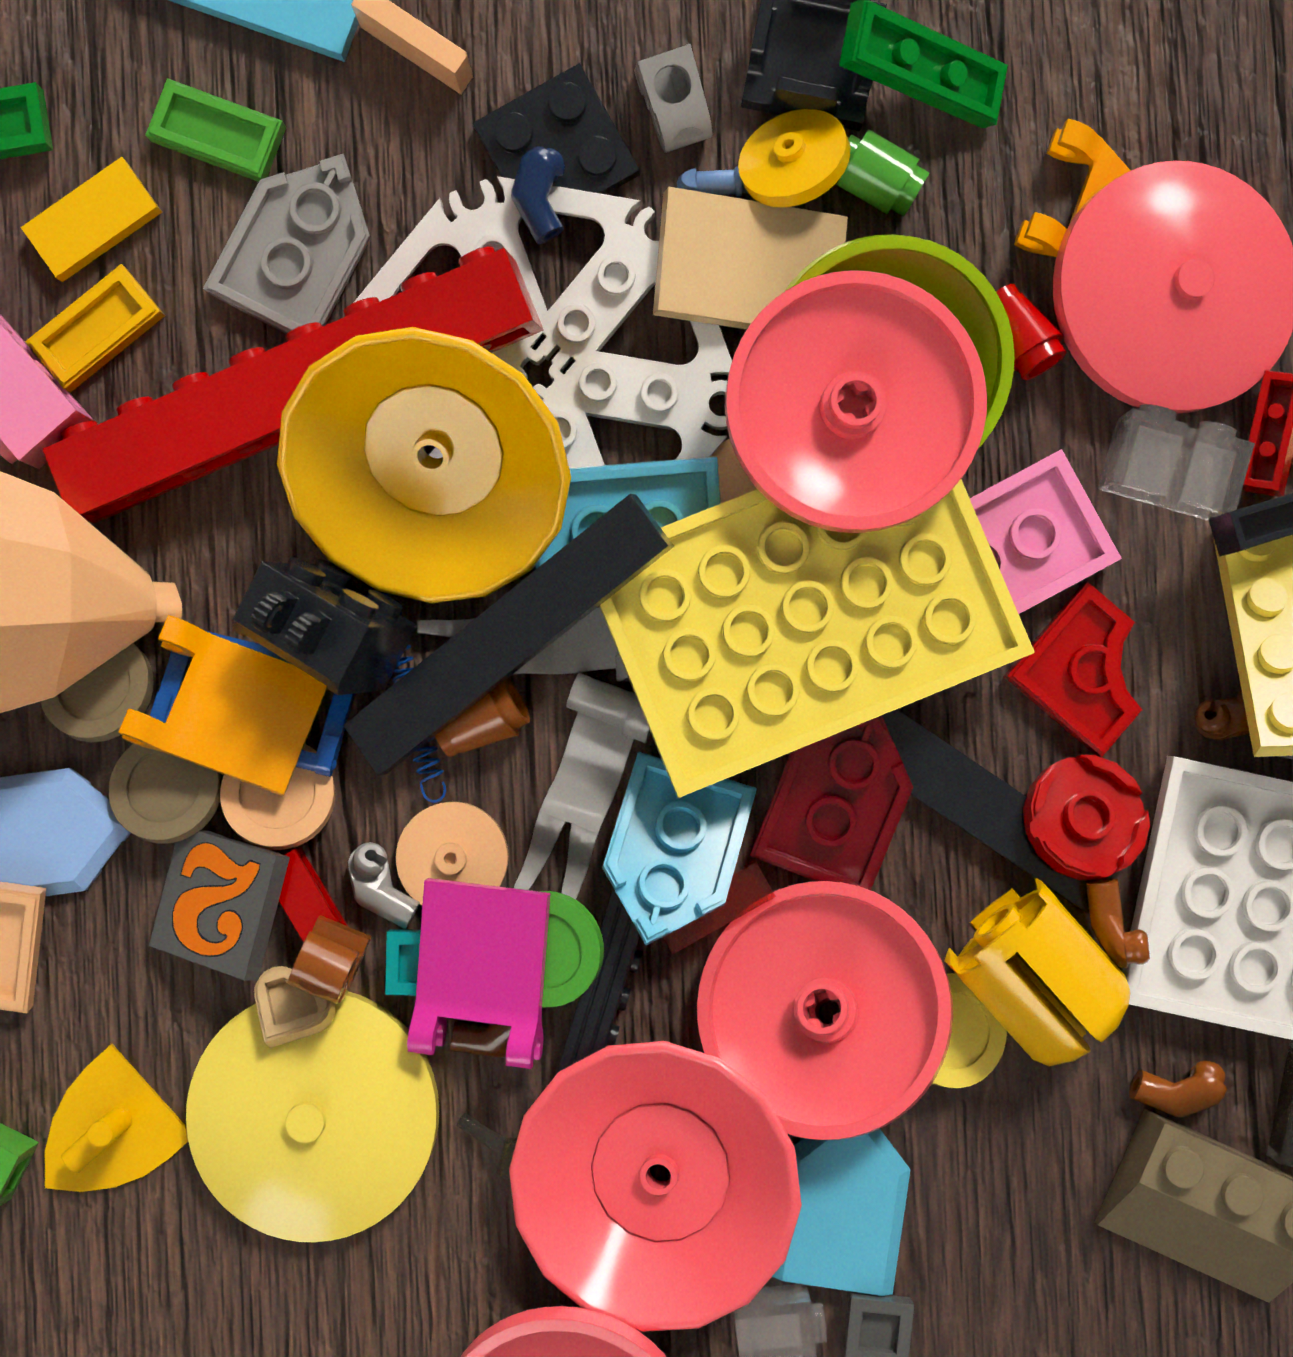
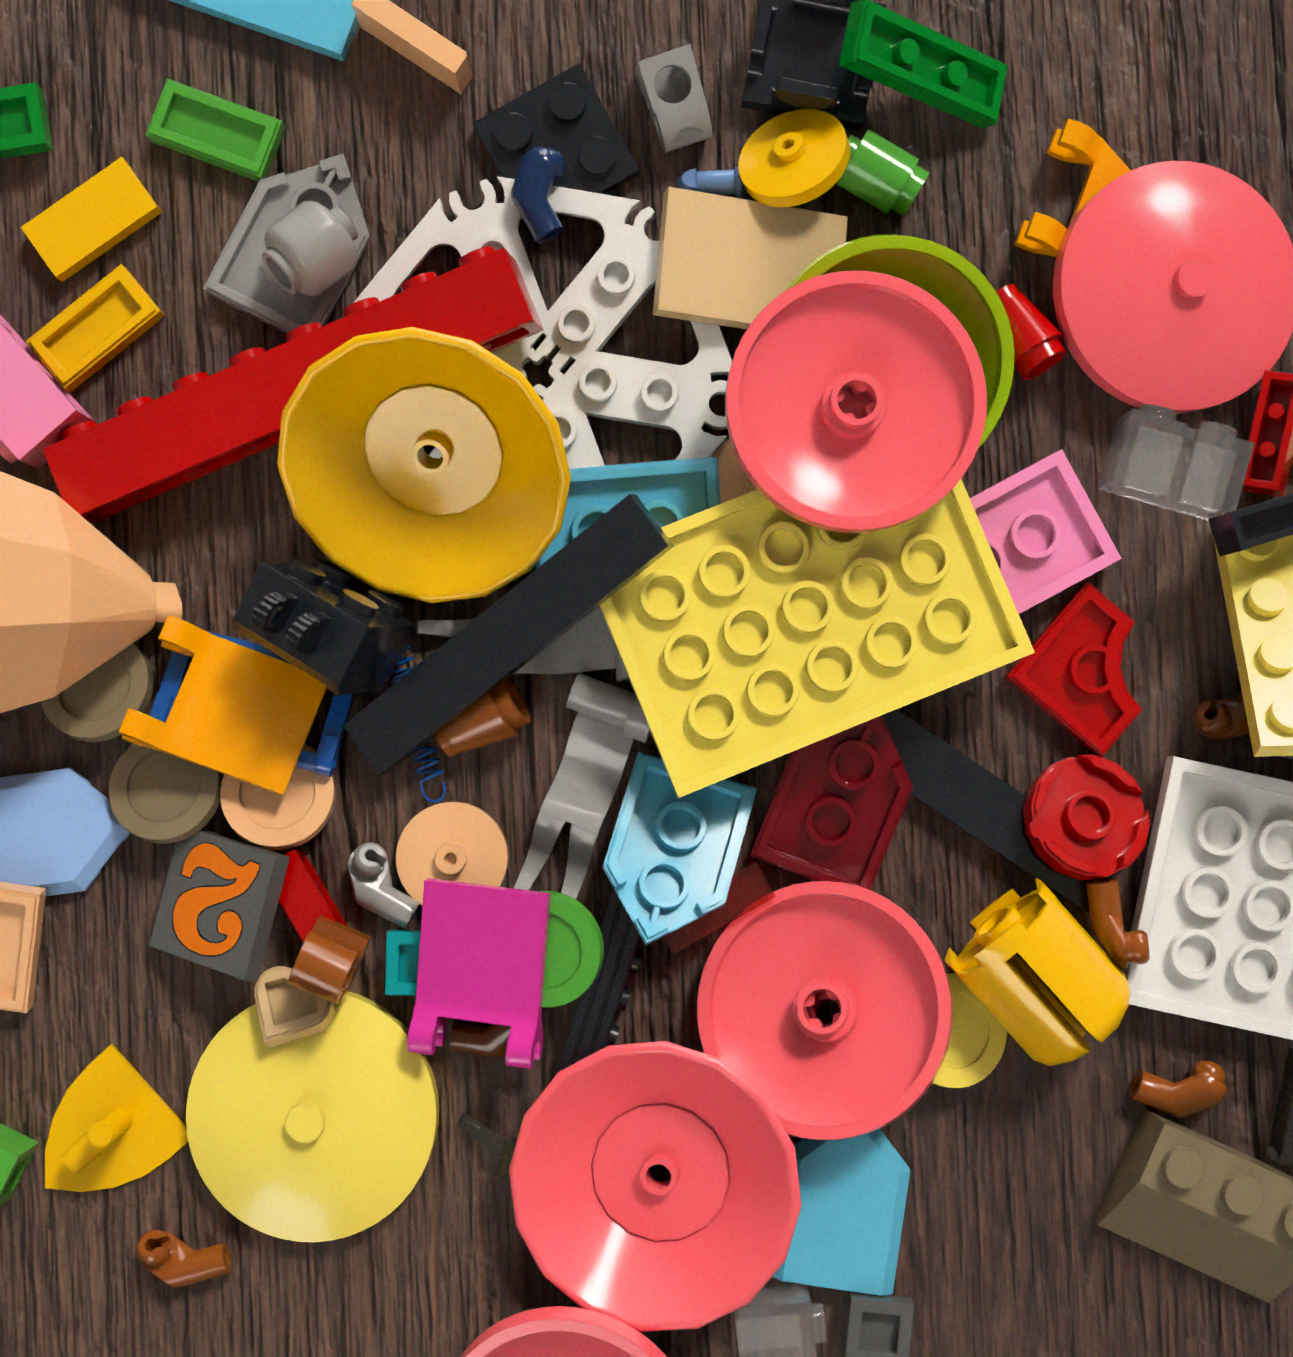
none -> dark orange arm [136,1229,232,1287]
none -> light grey head [262,201,358,297]

